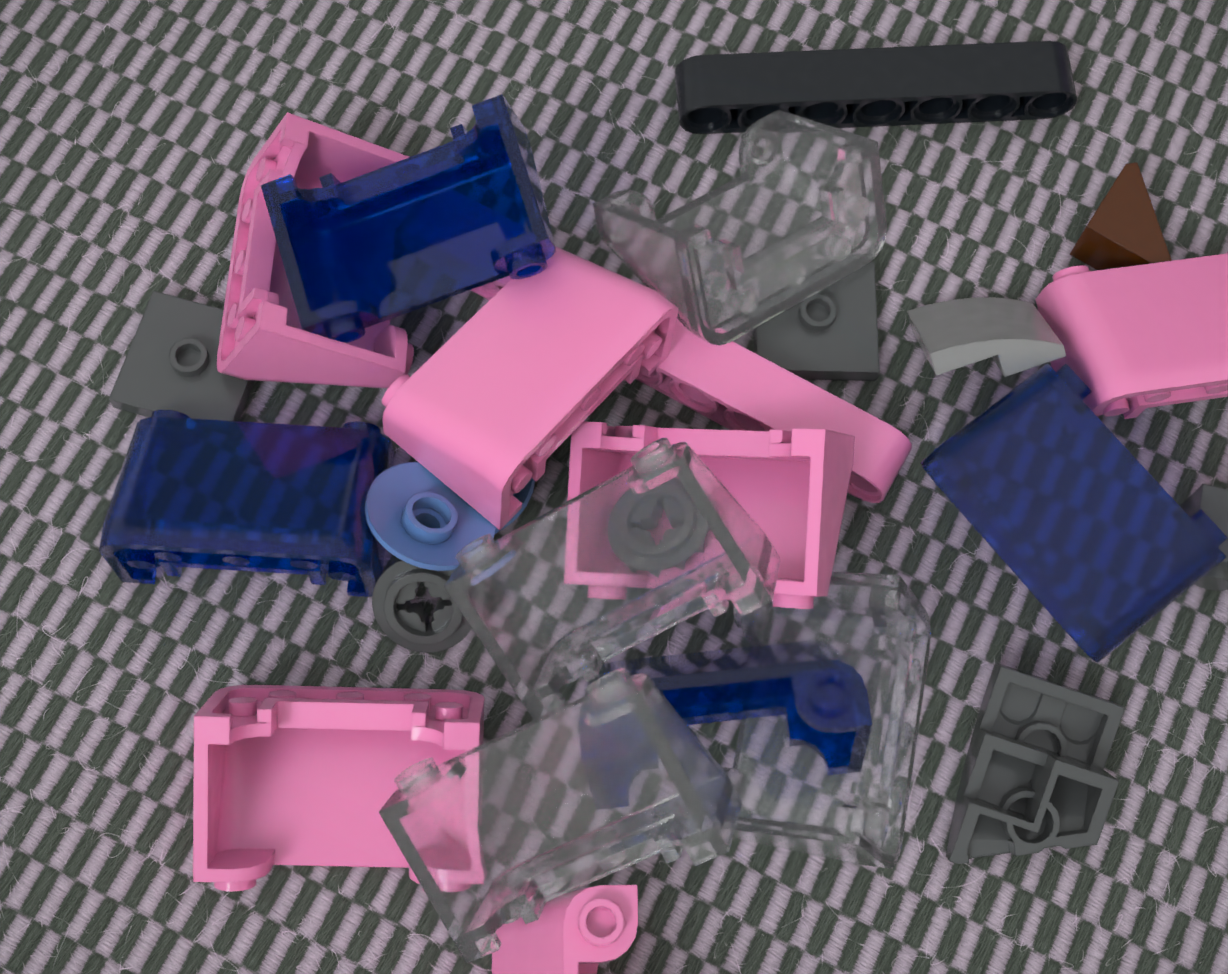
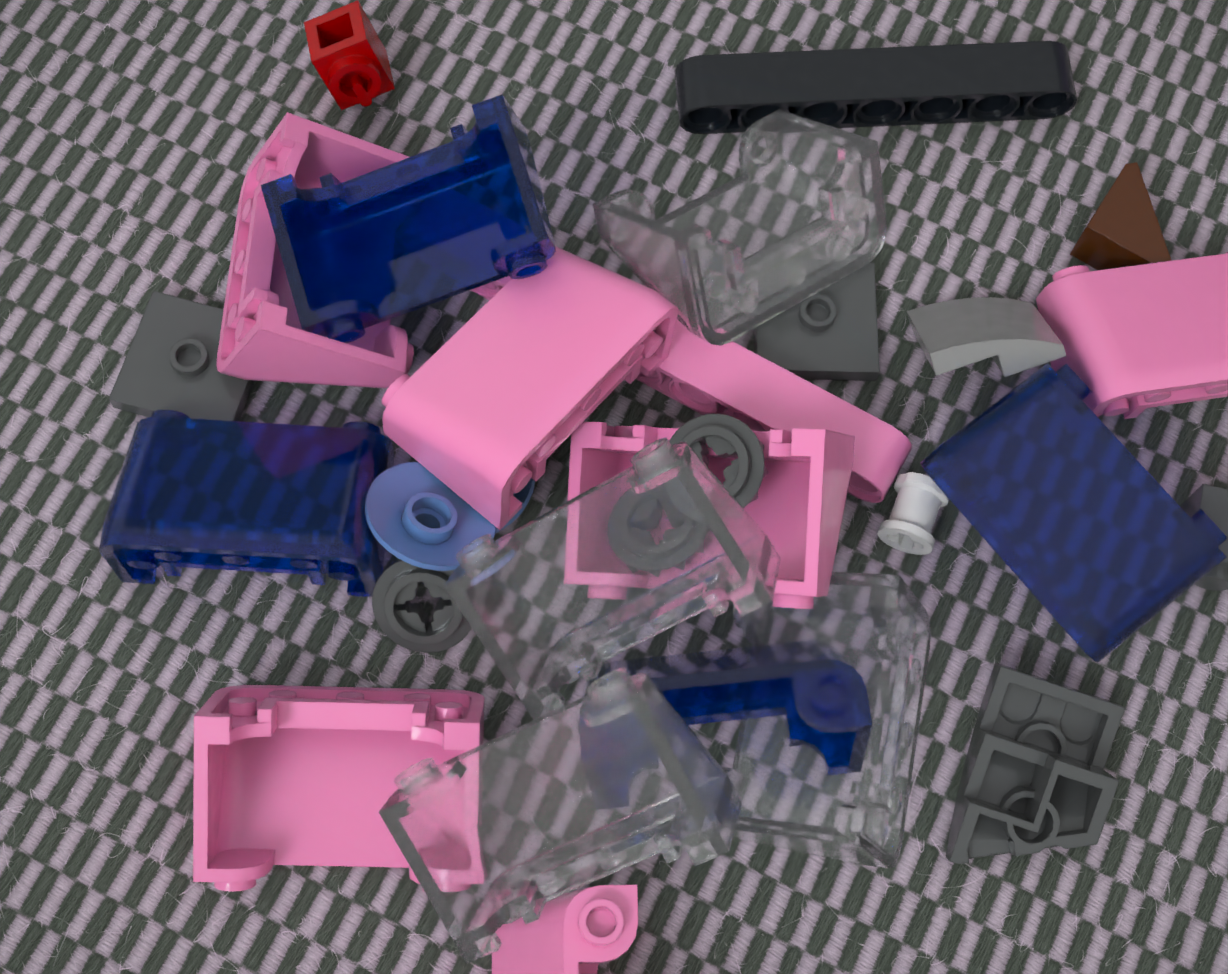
none -> red brick [304,0,395,111]
none -> dark grey gear [662,414,768,520]
none -> white bush [877,472,951,555]

